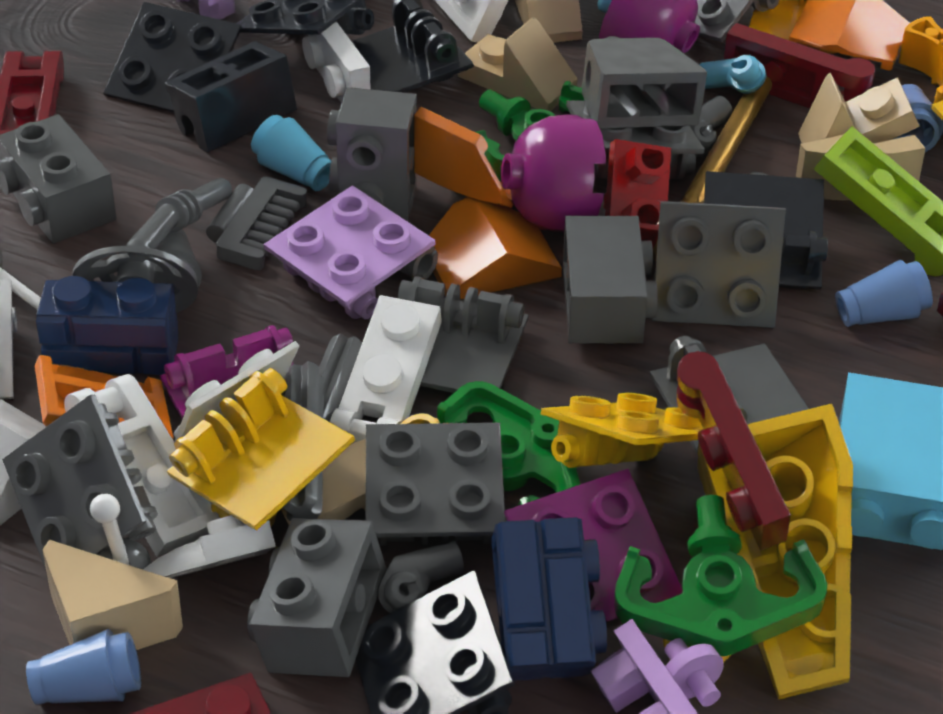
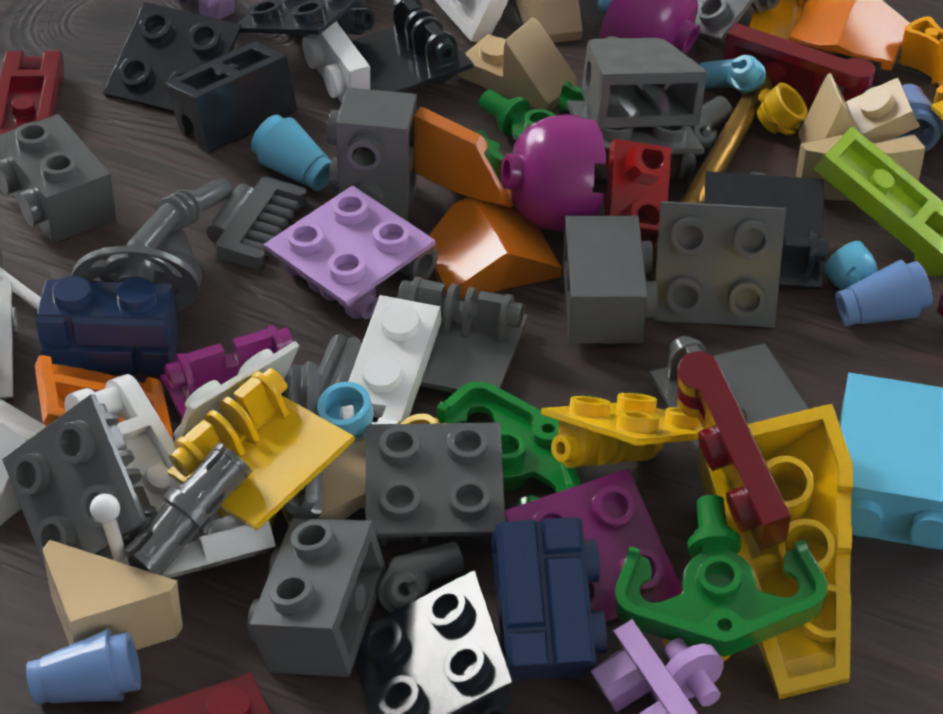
none -> dark grey pin [123,443,252,576]
none -> medium azure hinge [317,382,374,438]
none -> yellow plate [757,83,808,136]
none -> medium azure hinge [823,241,878,291]

